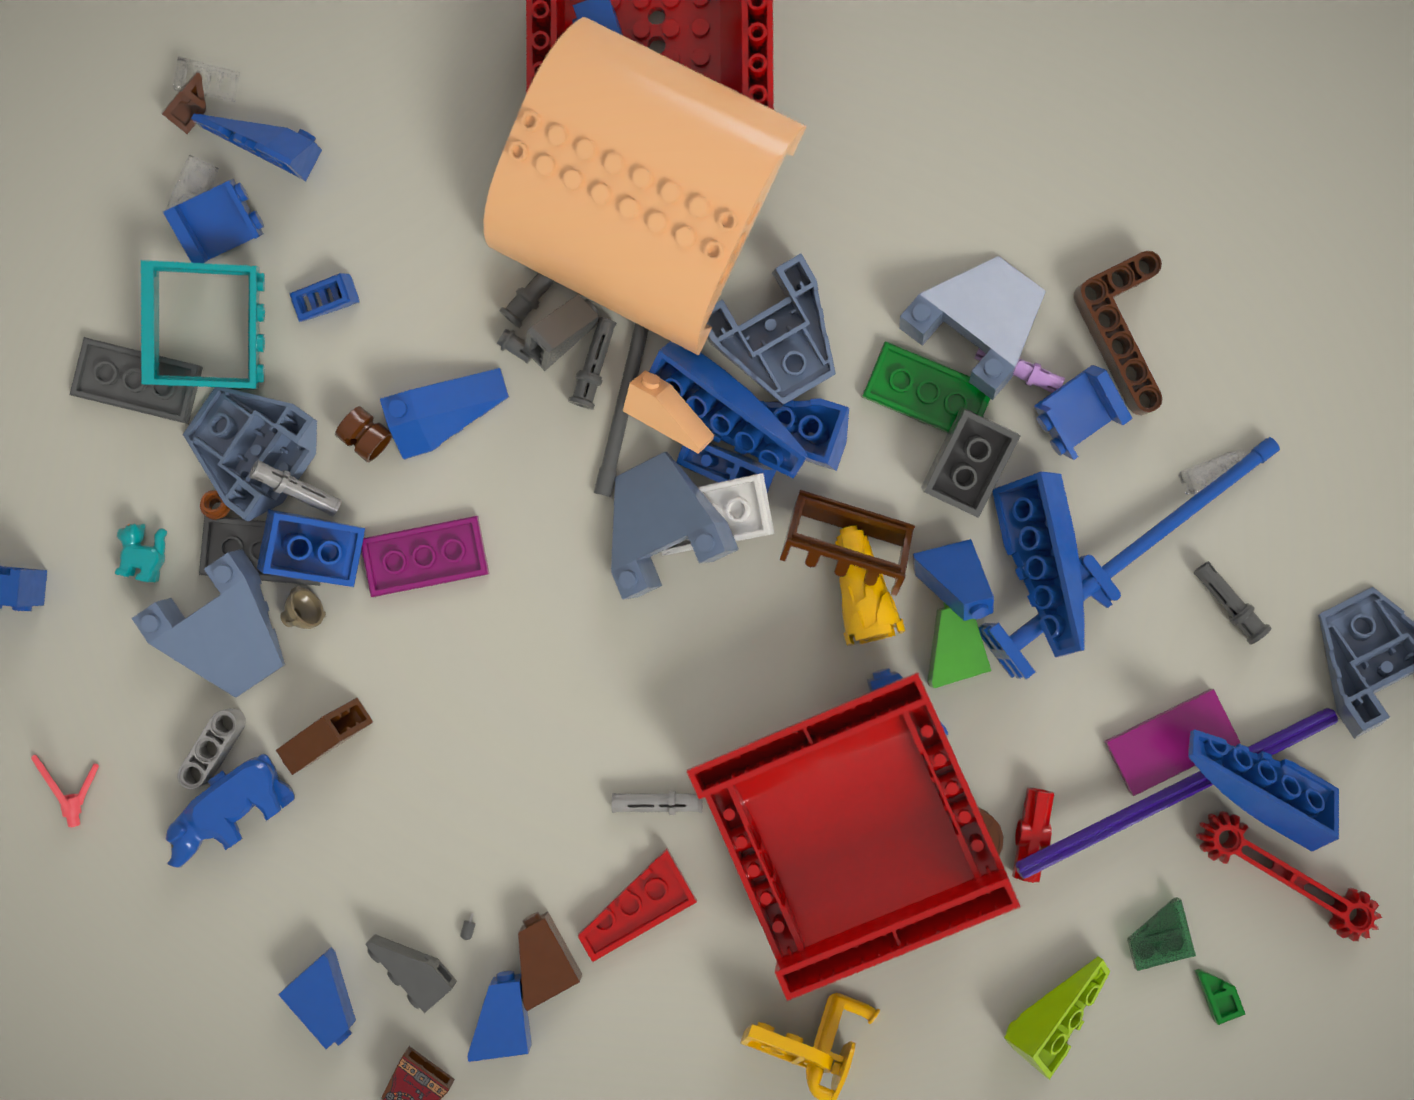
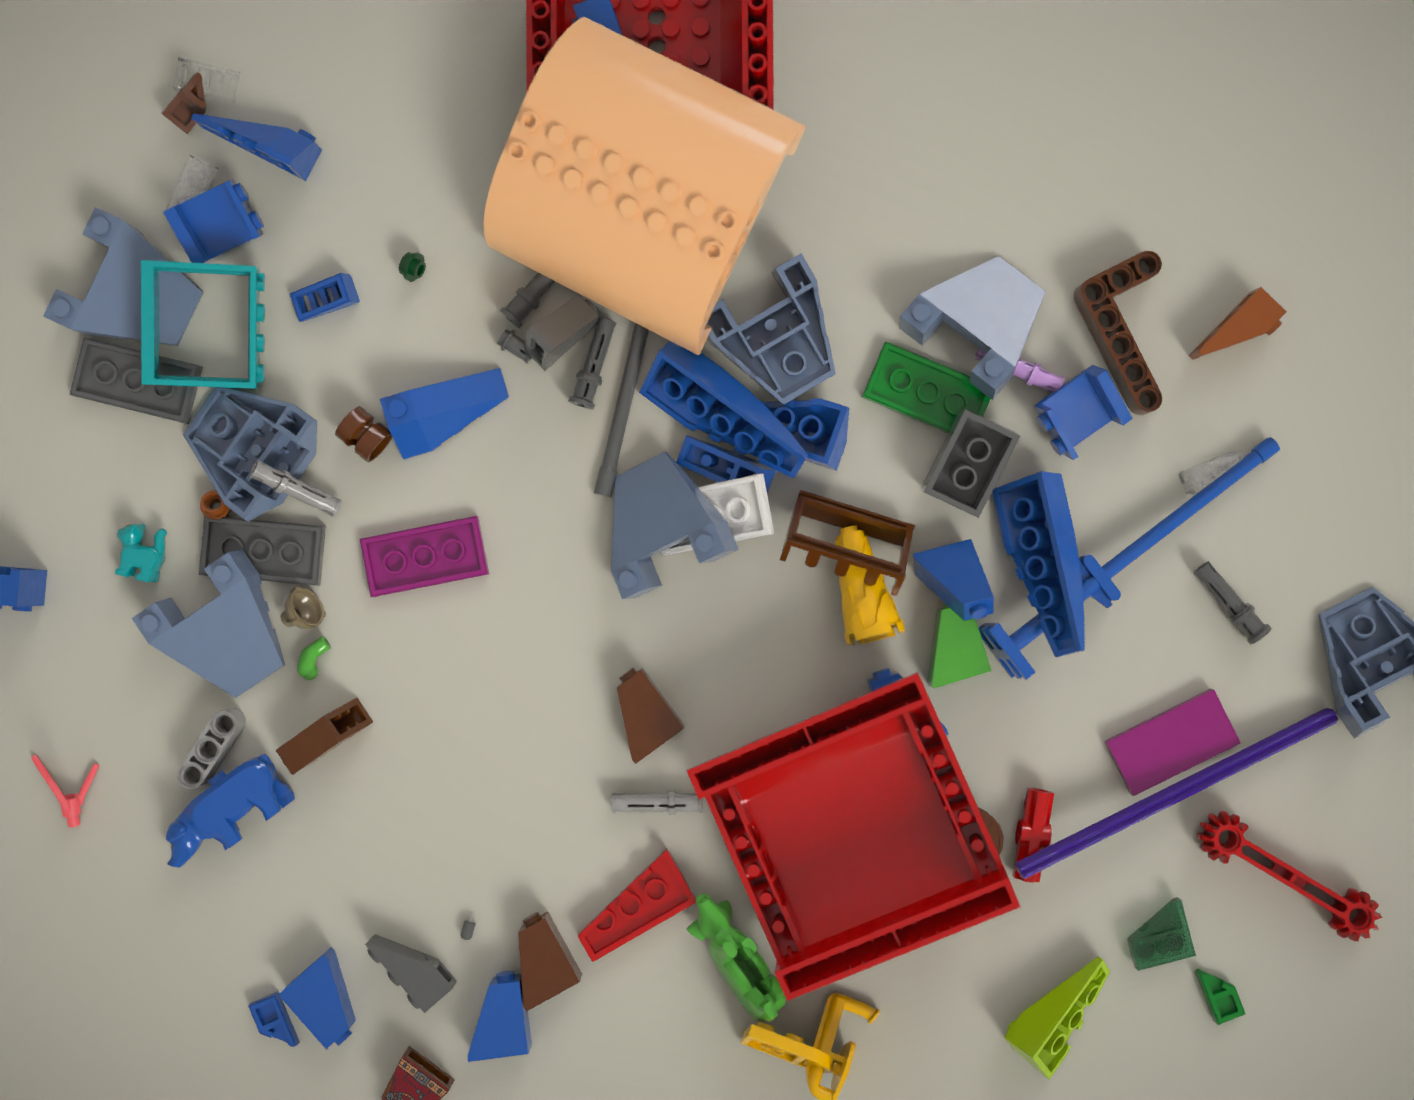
blue slope [257,509,365,587] -> none
light nougat slope [623,370,715,454] -> none
blue wedge [1188,729,1339,852] -> none
none -> sand blue wedge [43,207,204,346]
none -> blue tile [248,991,300,1047]
none -> bright green arm [297,636,331,680]
none -> dark green plate [399,252,426,282]
none -> reddish brown slope [617,667,685,764]
none -> bright green animal [687,894,786,1022]
none -> dark orange slope [1189,287,1287,360]

